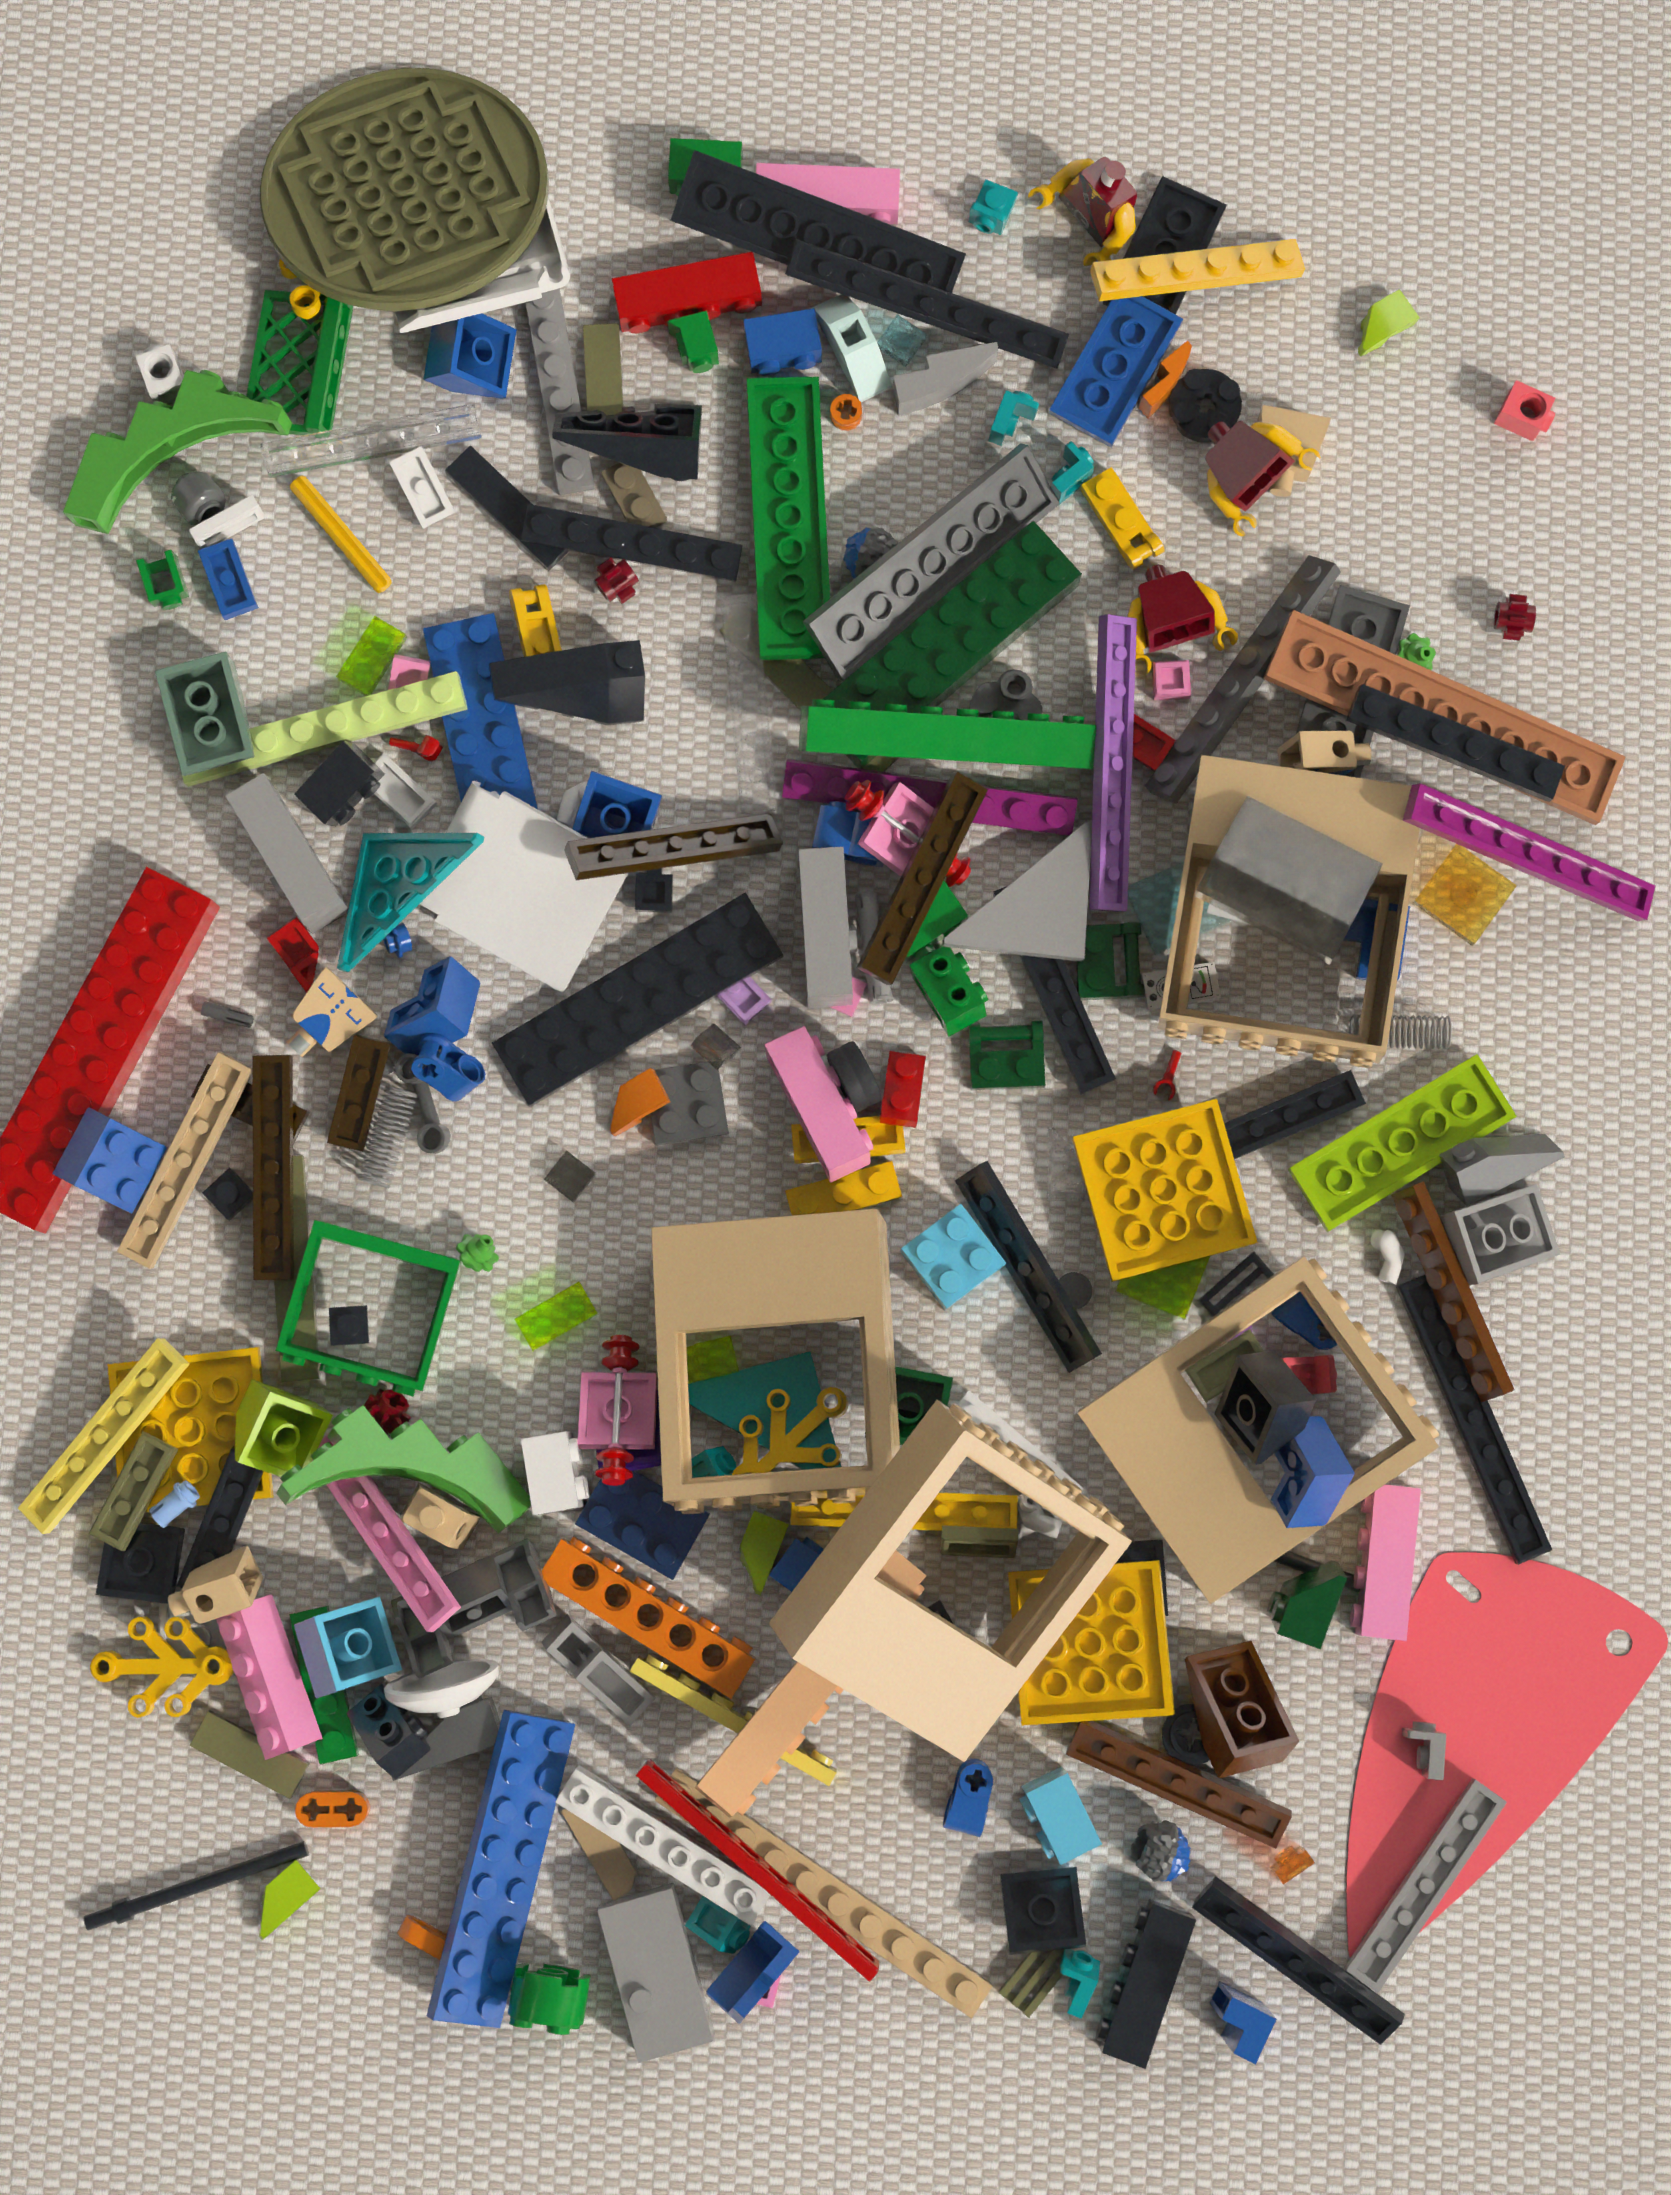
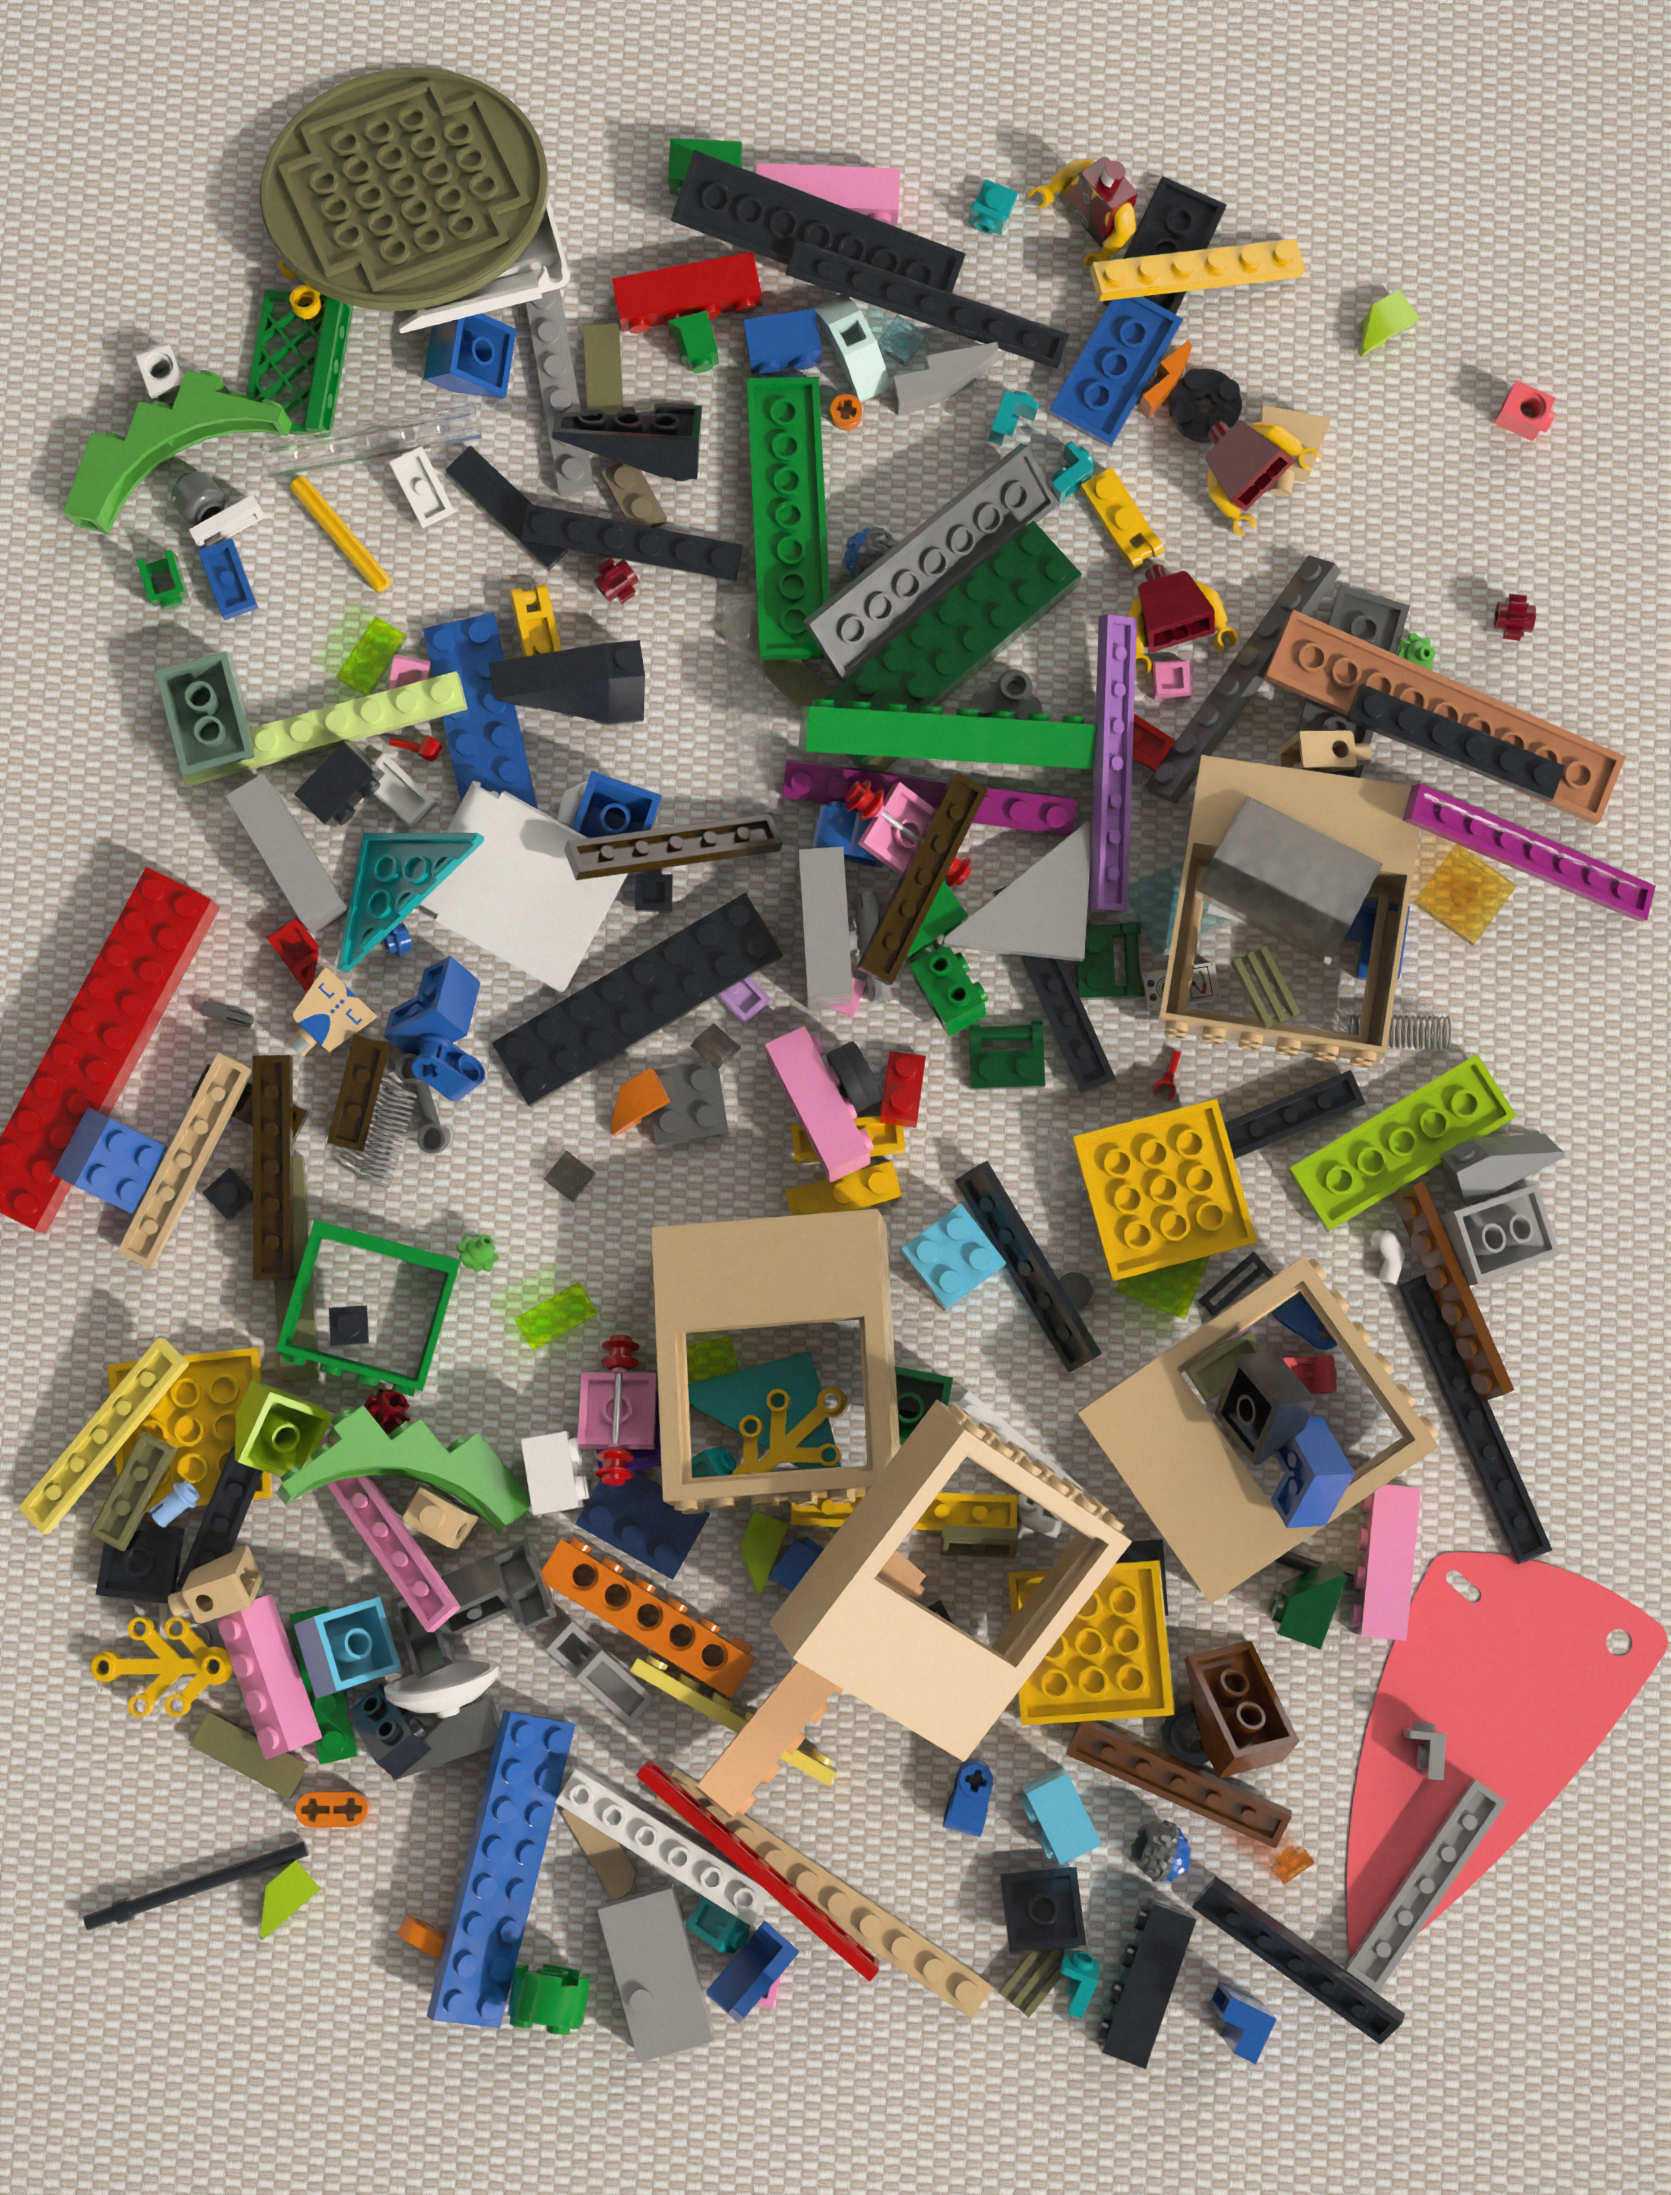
none -> olive tile [1231,945,1300,1030]

